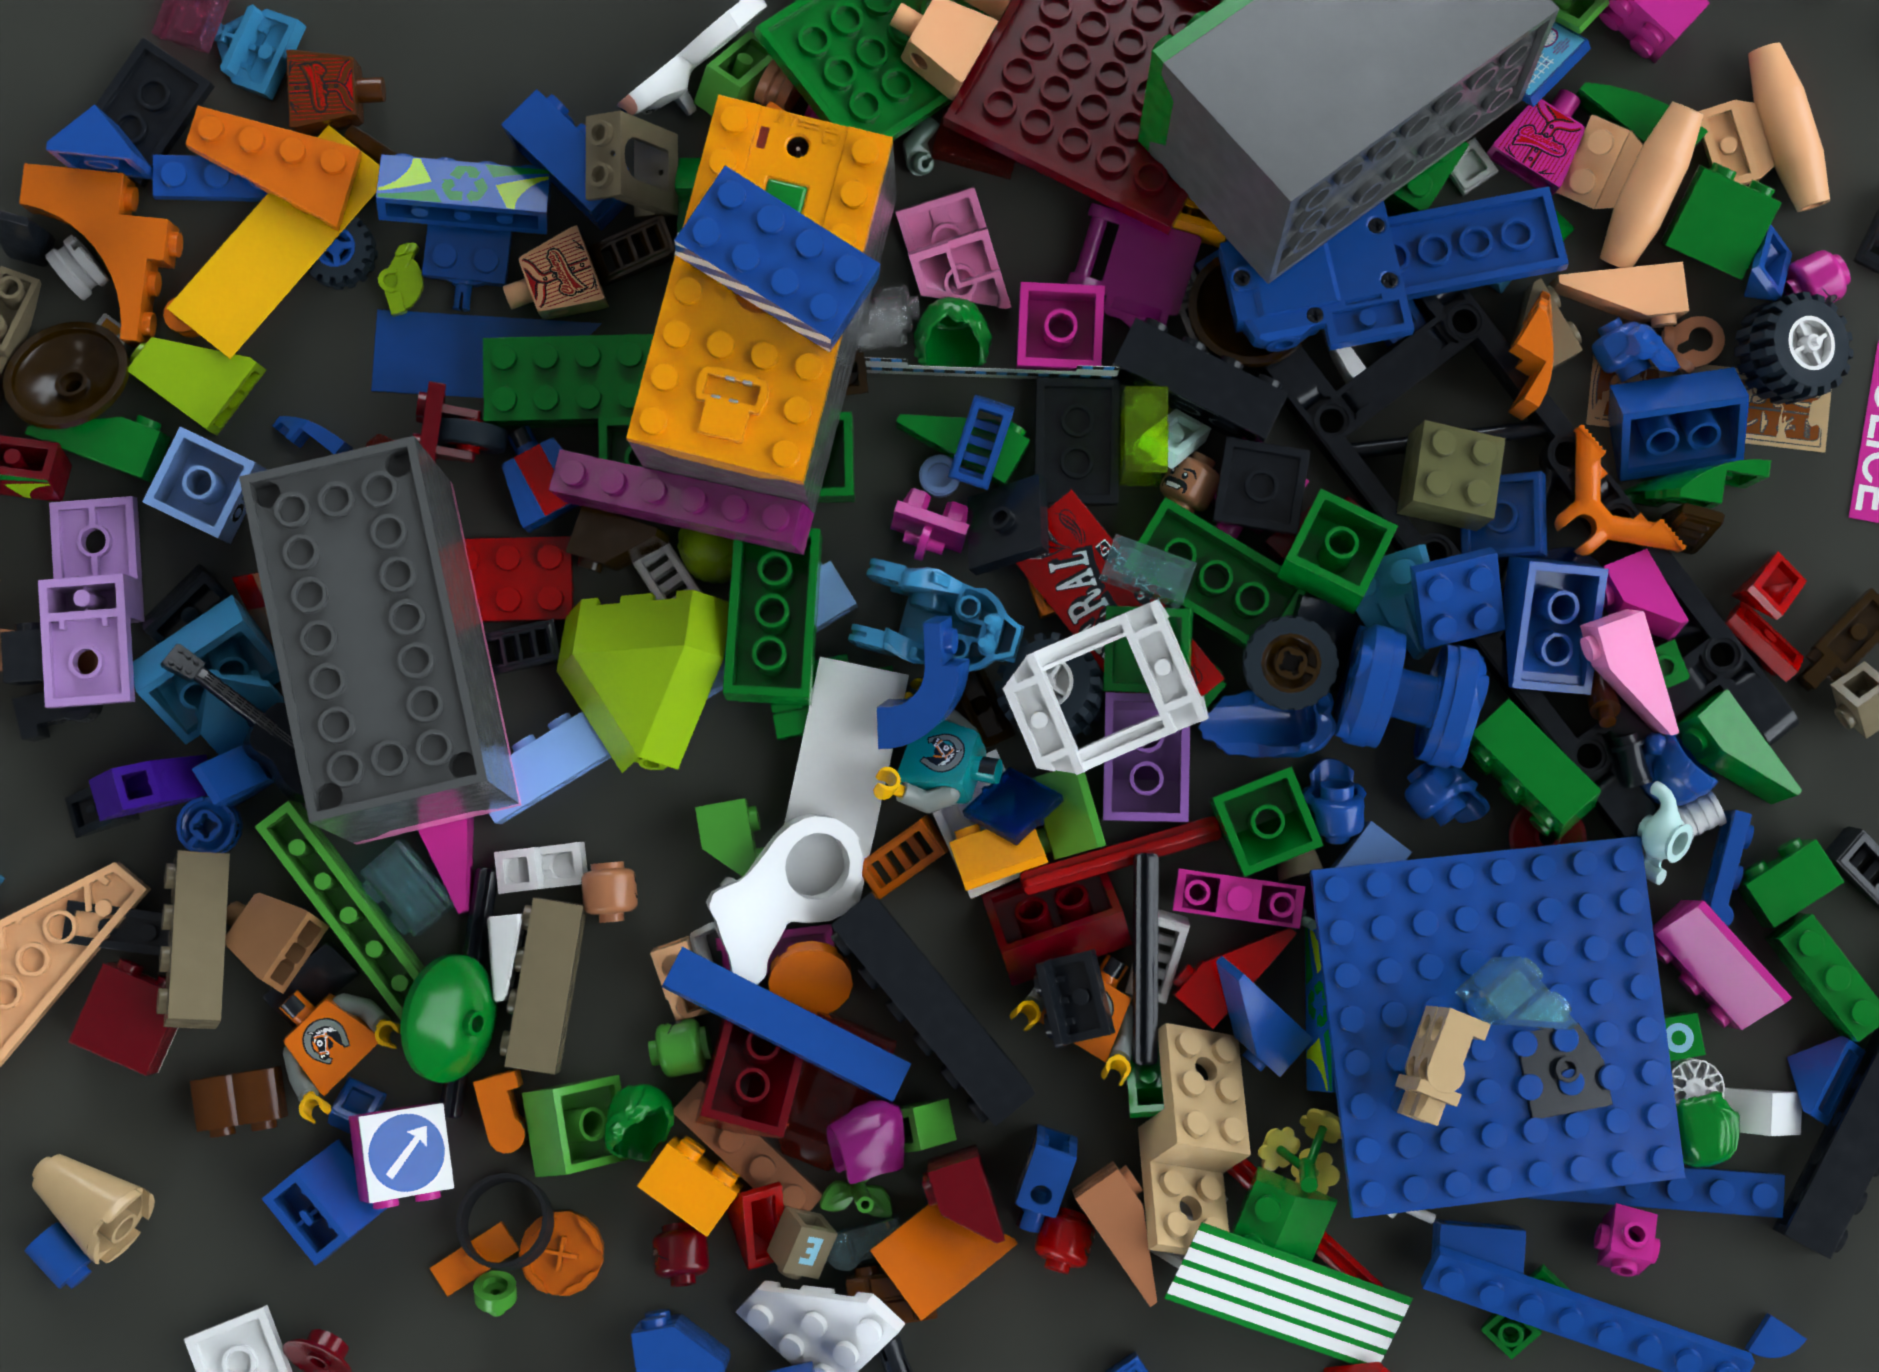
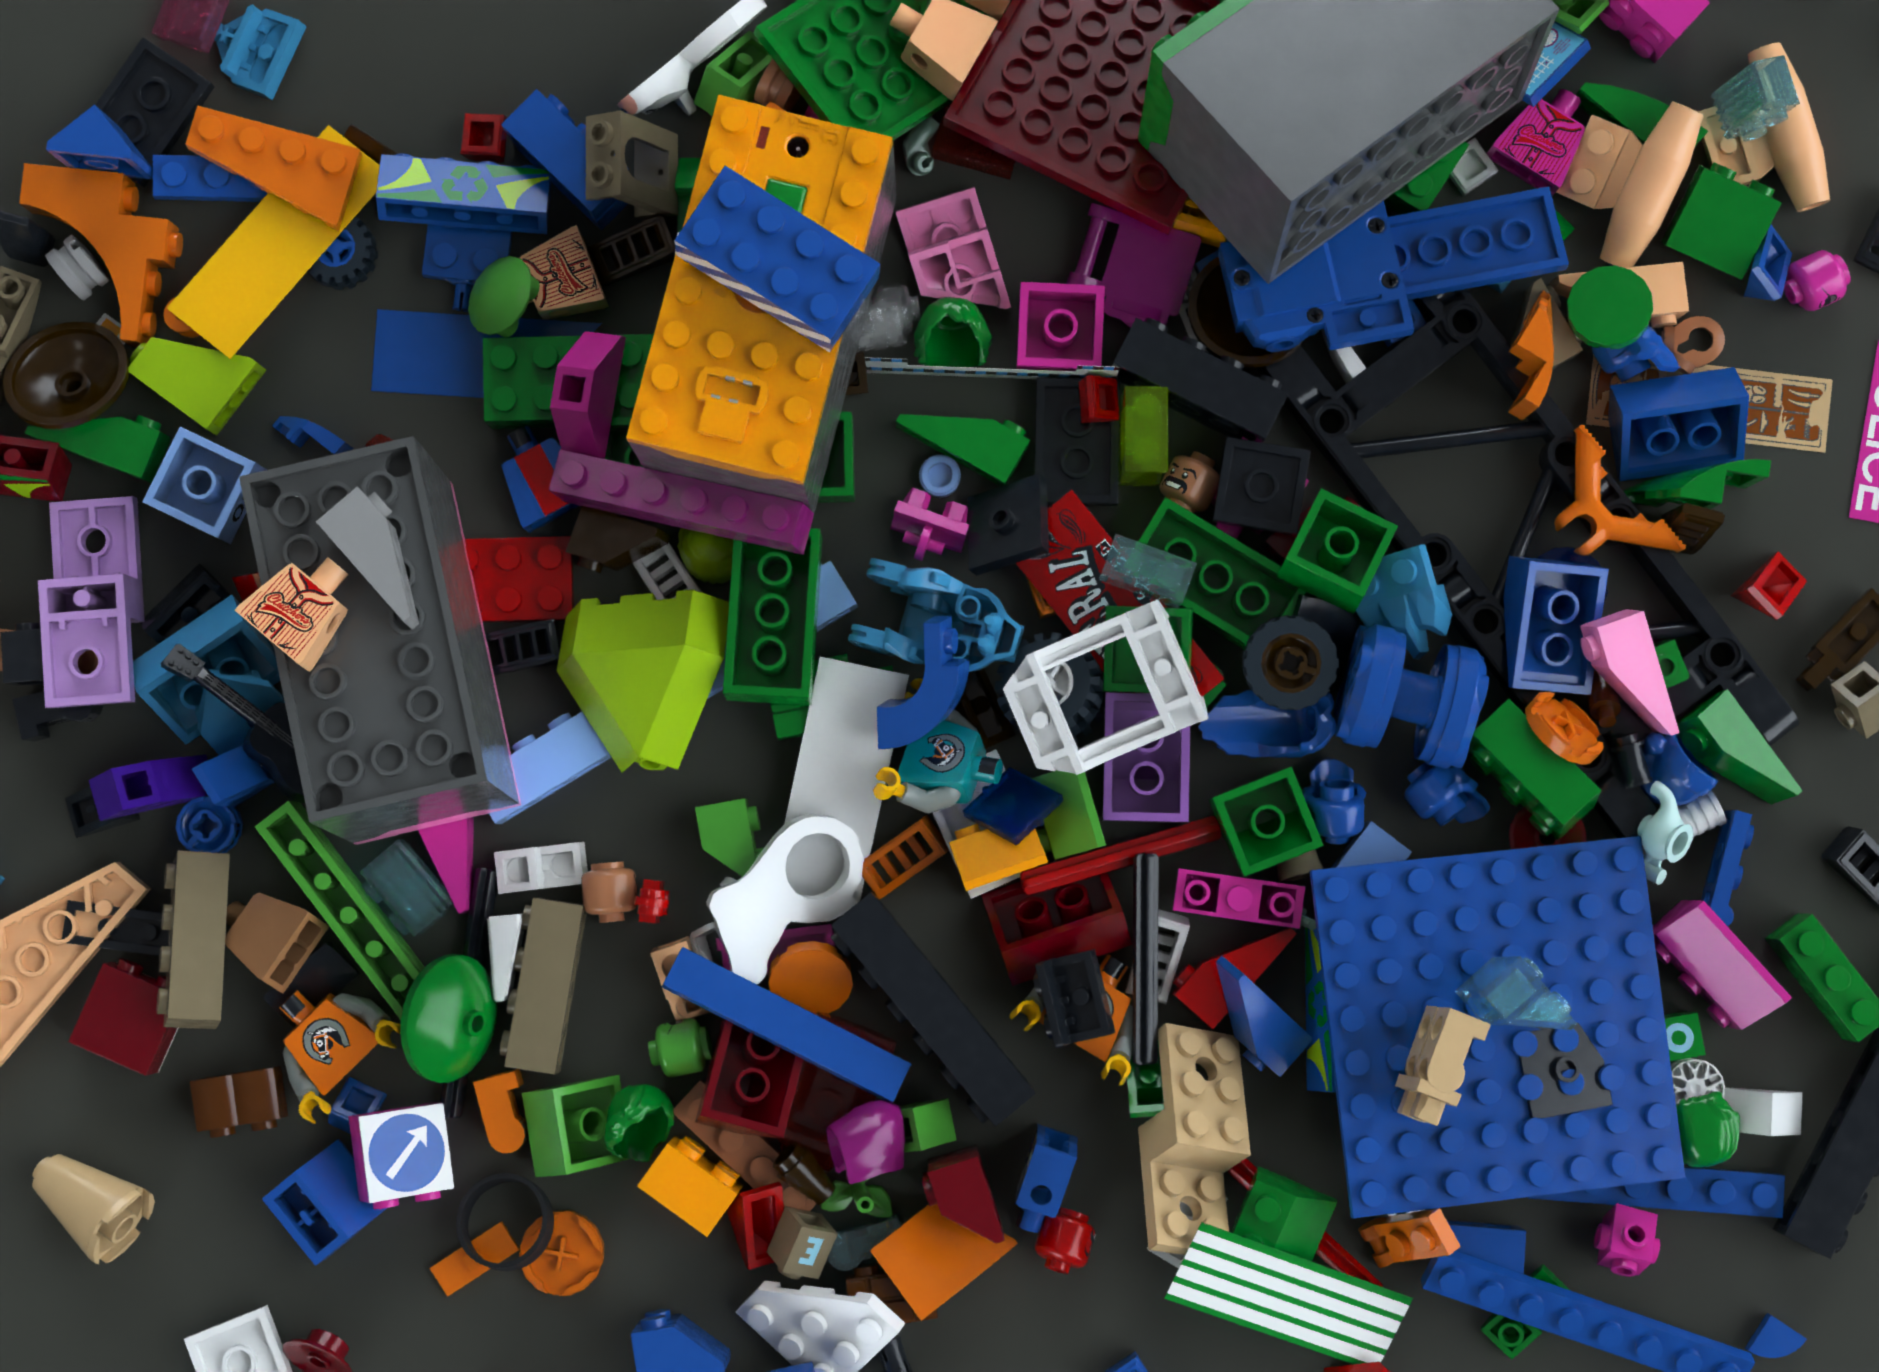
blue brick [24,1222,92,1289] -> none
reddish brown torso [286,50,386,136] -> none
lime piece [378,242,424,317] -> none
plate [412,381,508,463] -> none
bright green tile [473,1270,517,1317] -> none
dark red head [652,1222,710,1287] -> none
blue slope [948,394,1015,490] -> none
nougat slope [1071,1161,1157,1307] -> none
light aqua plate [1136,409,1211,469] -> none
light yellow plant [1258,1108,1341,1195] -> none
olive brick [1397,420,1506,531] -> none
blue plate [1410,547,1505,650] -> none
blue tile [1460,471,1547,560] -> none
dark pink slope [1603,549,1689,640] -> none
red plate [1725,602,1804,682] -> none
black wheel [1734,292,1854,405] -> none
green brick [1737,837,1844,928] -> none
blue slope [1787,1036,1866,1126] -> none
none -> light nougat torso [234,557,349,672]
none -> light grey slope [316,486,419,630]
none -> red brick [460,113,507,163]
none -> bright green dish [468,256,540,338]
none -> dark pink slope [550,331,626,459]
none -> red plate [634,879,670,924]
none -> dark brown cone [773,1142,836,1205]
none -> red slope [1079,375,1119,423]
none -> orange plate [1358,1208,1461,1268]
none -> orange tile [1525,692,1604,765]
none -> green tile [1567,265,1653,350]
none -> clear light blue brick [1711,55,1800,142]

